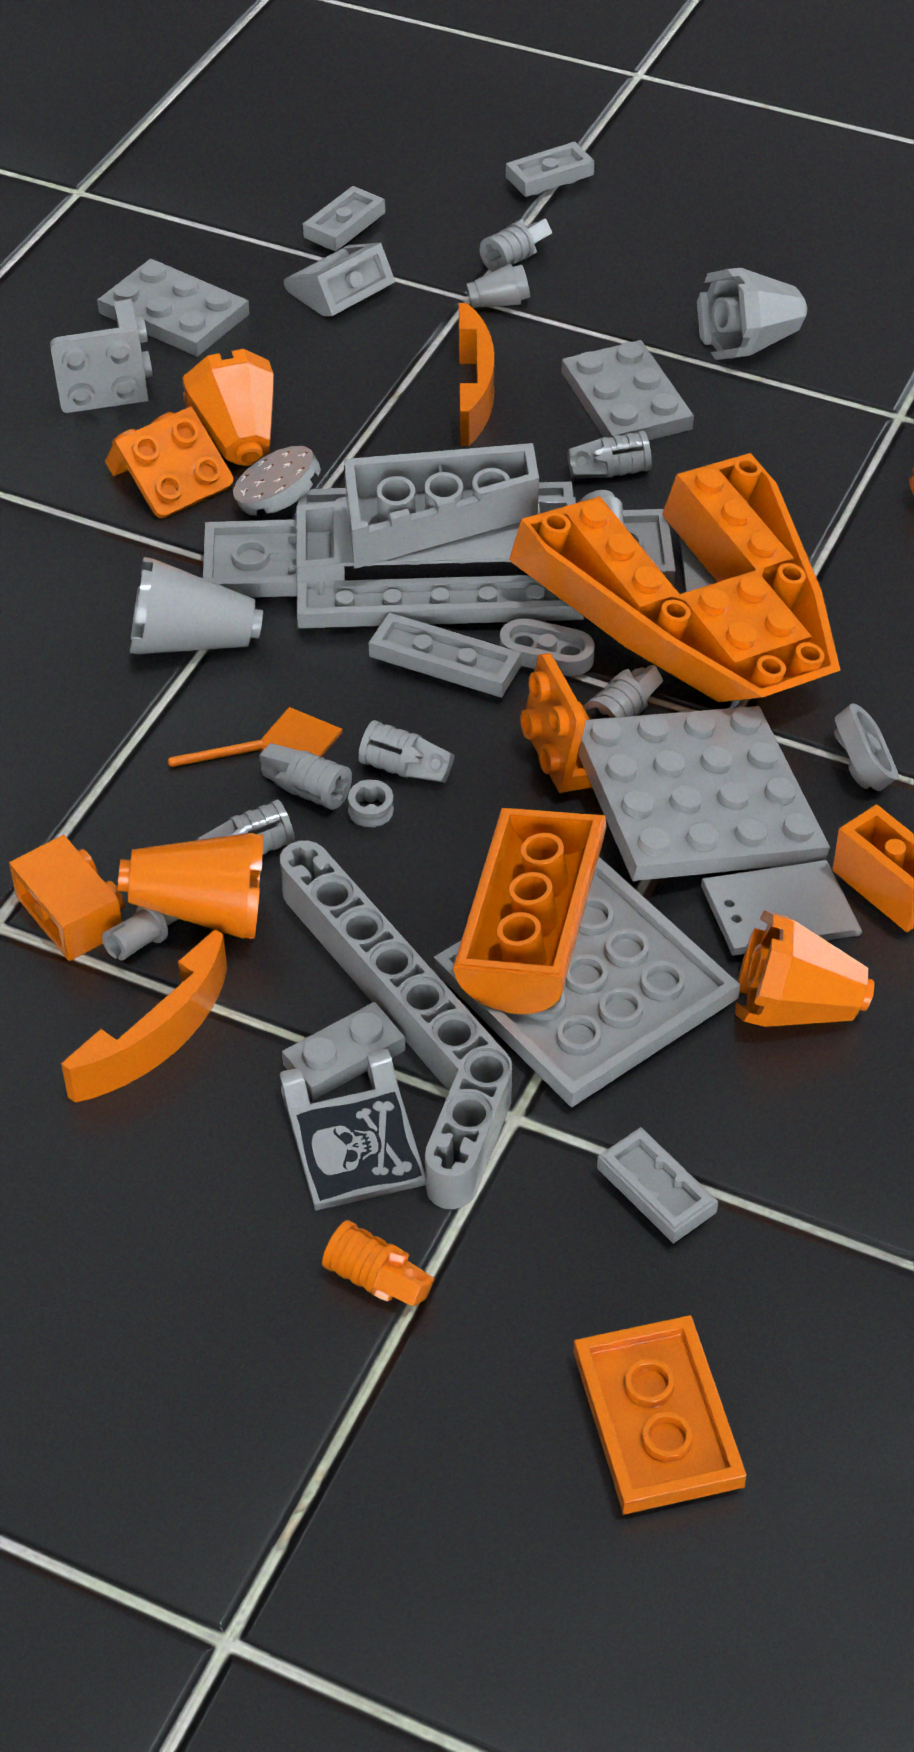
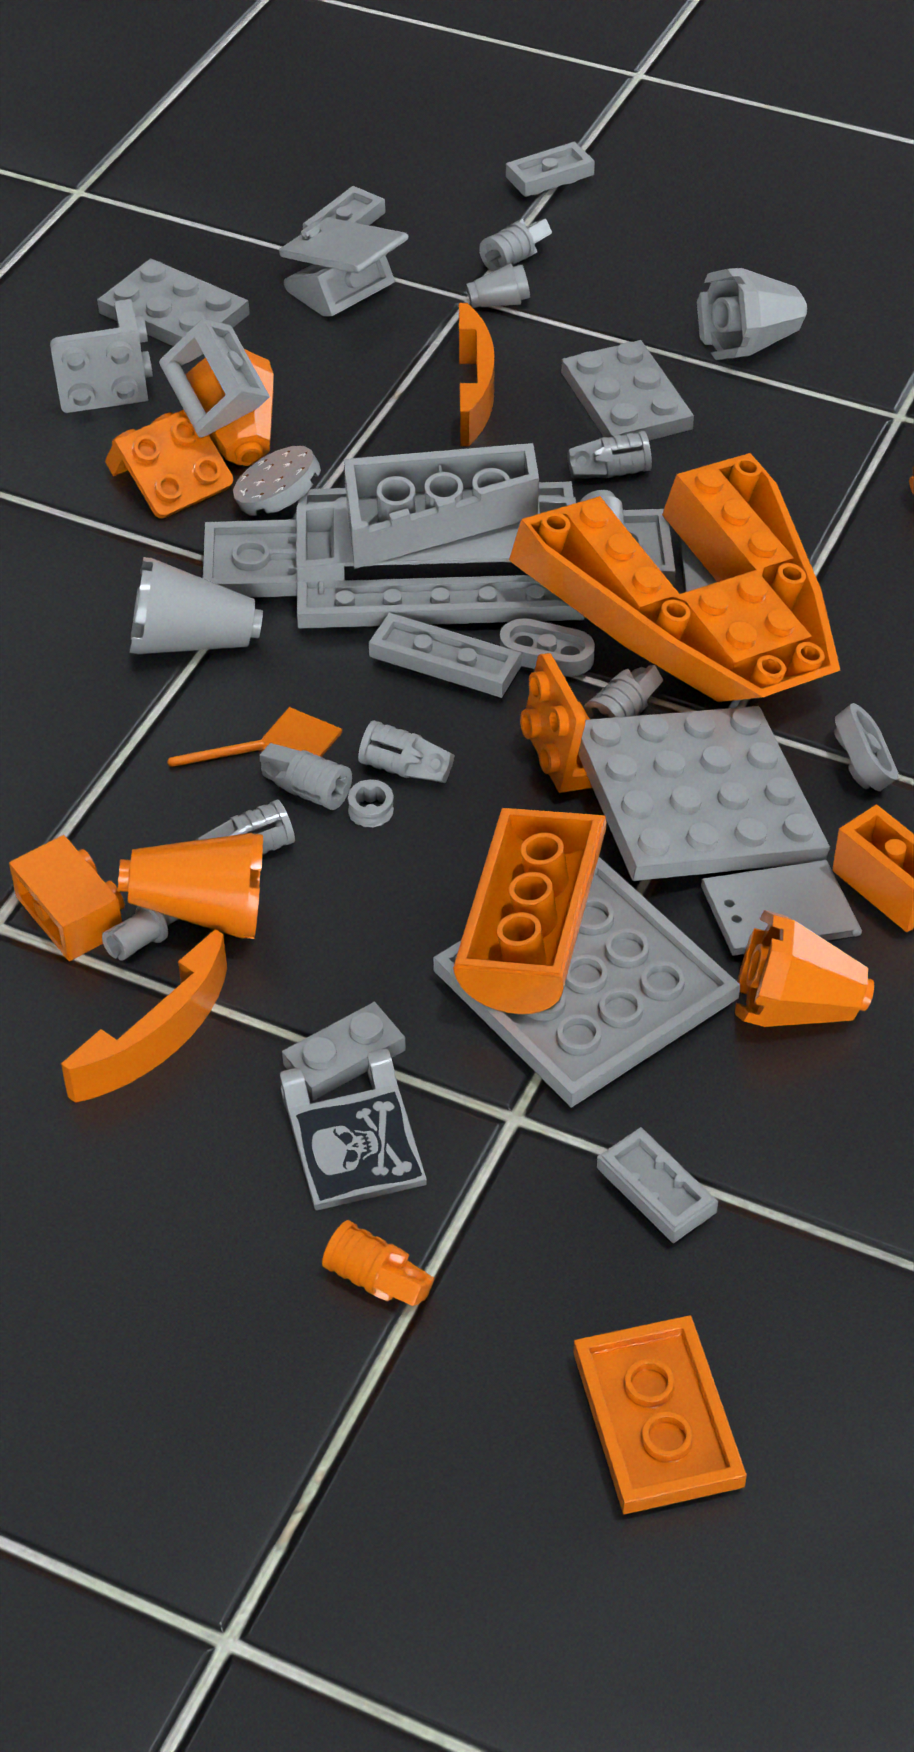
light grey beam [280,841,512,1209] -> none
none -> light grey tile [159,318,270,437]
none -> light grey container [279,217,409,274]

